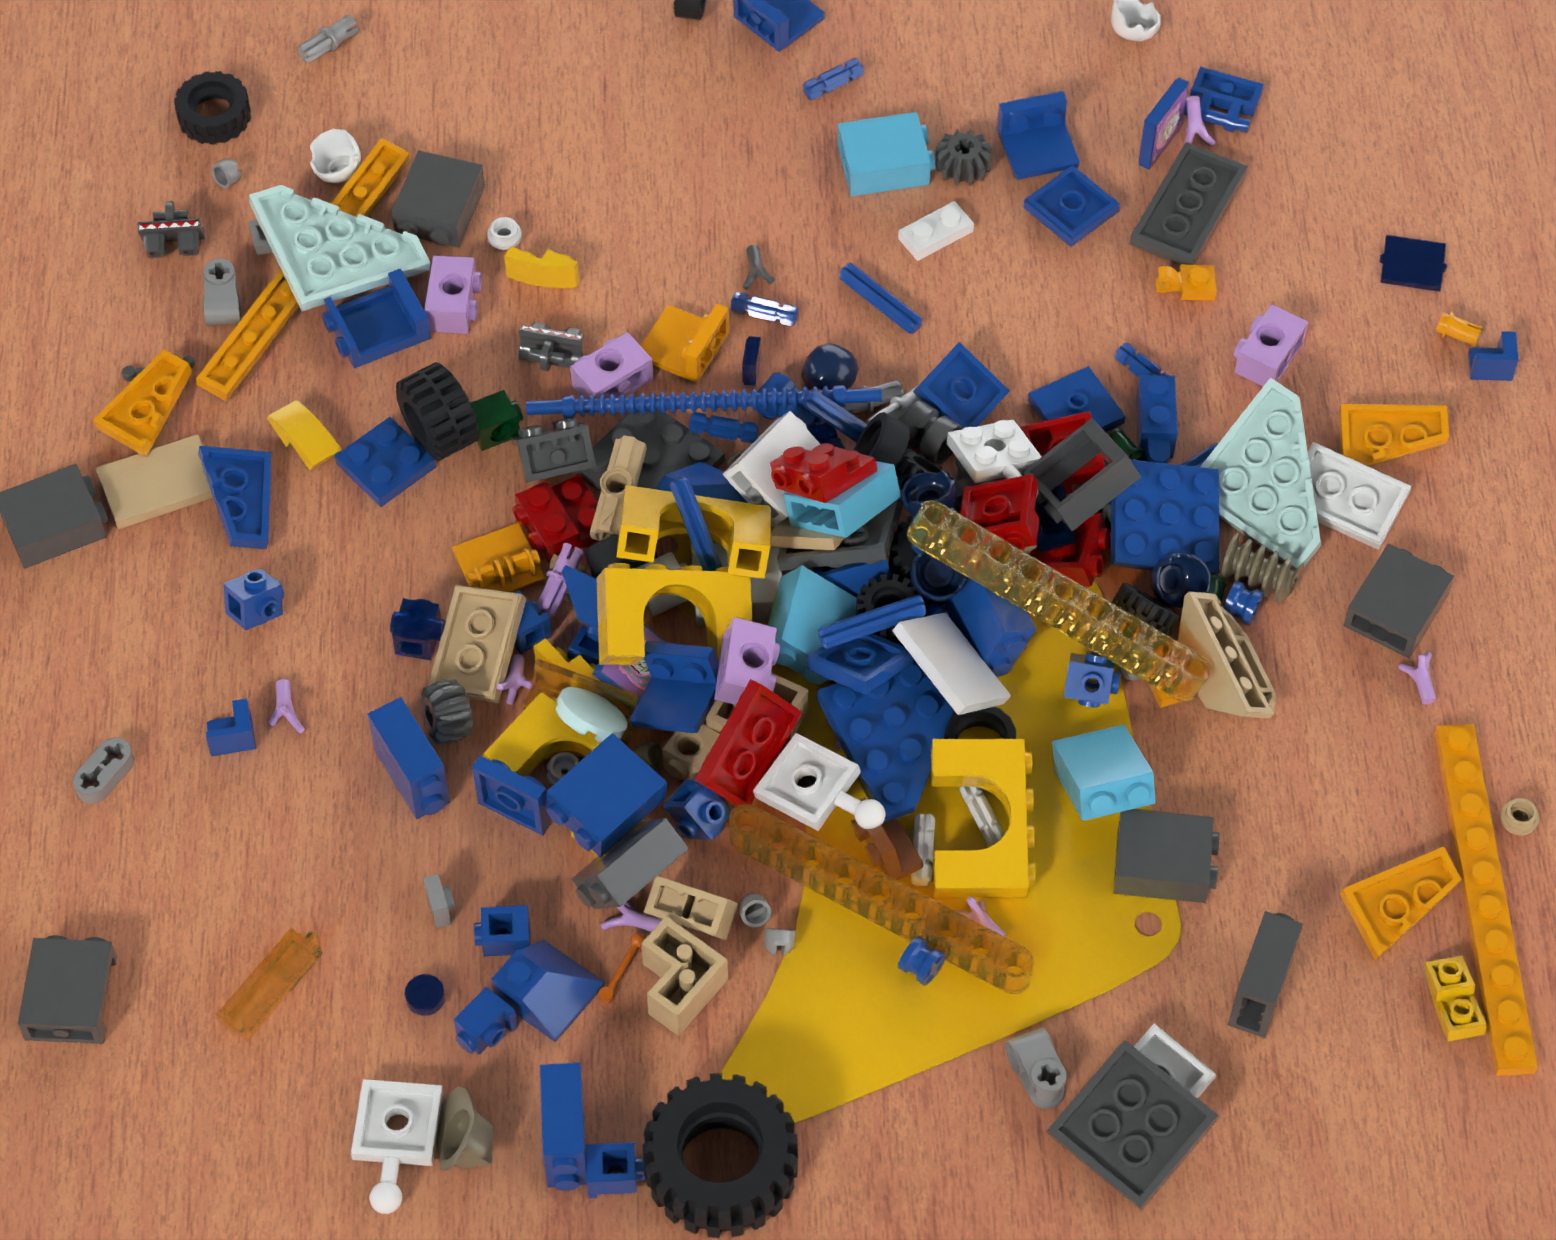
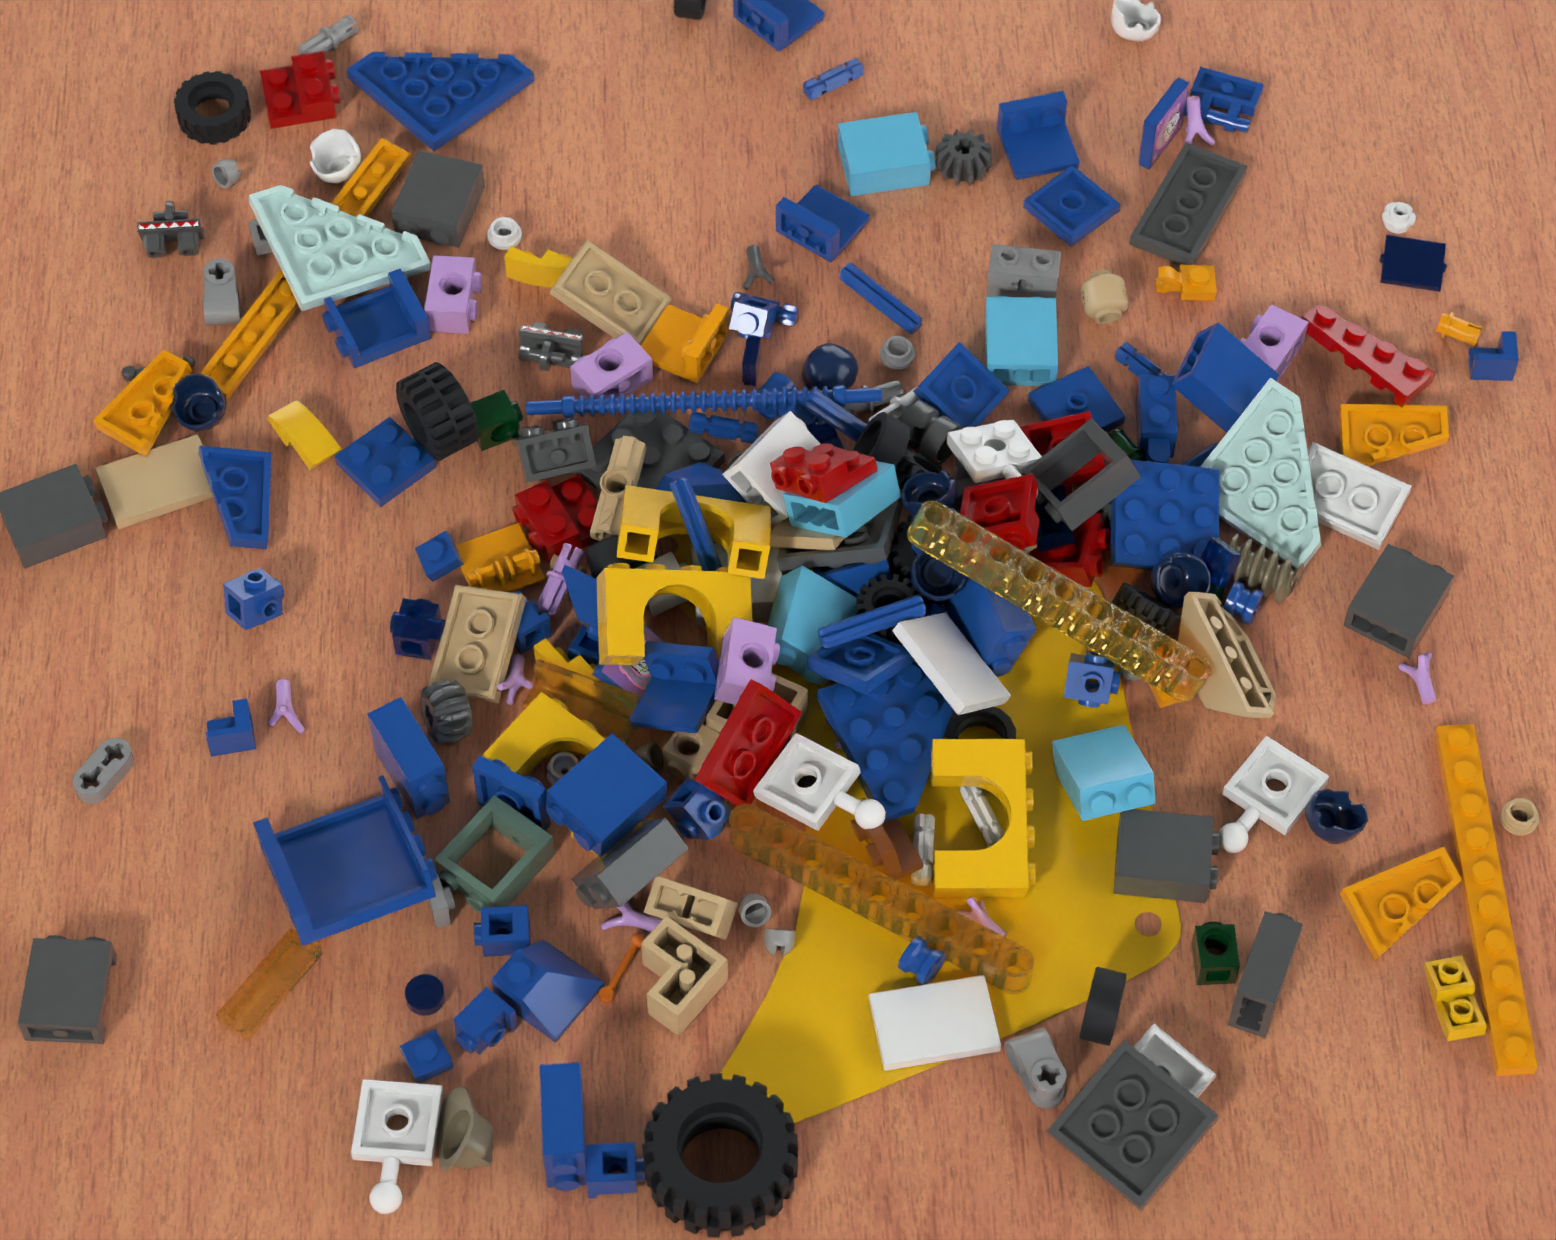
light aqua tile [555,687,628,742] -> none
white plate [898,201,974,261] -> none
none -> dark blue hair [171,373,226,432]
none -> blue panel [253,775,438,946]
none -> red plate [260,51,341,129]
none -> blue plate [347,52,534,152]
none -> blue plate [400,1029,454,1084]
none -> blue plate [415,531,464,582]
none -> sand green window [434,795,555,913]
none -> tan tile [549,240,672,345]
none -> brick [729,295,778,340]
none -> blue bracket [776,185,869,263]
none -> white tile [869,975,1001,1071]
none -> light grey plate [880,336,915,370]
none -> medium azure brick [984,296,1058,386]
none -> light grey brick [986,244,1061,298]
none -> black tyre [1079,967,1127,1046]
none -> tan head [1080,270,1129,324]
none -> blue brick [1171,322,1279,433]
none -> dark green brick [1191,921,1240,985]
none -> clear blue tile [1200,537,1242,588]
none -> white plate [1219,736,1329,853]
none -> wing [1301,304,1436,407]
none -> dark blue hair [1305,789,1368,844]
none -> white plate [1382,202,1416,234]

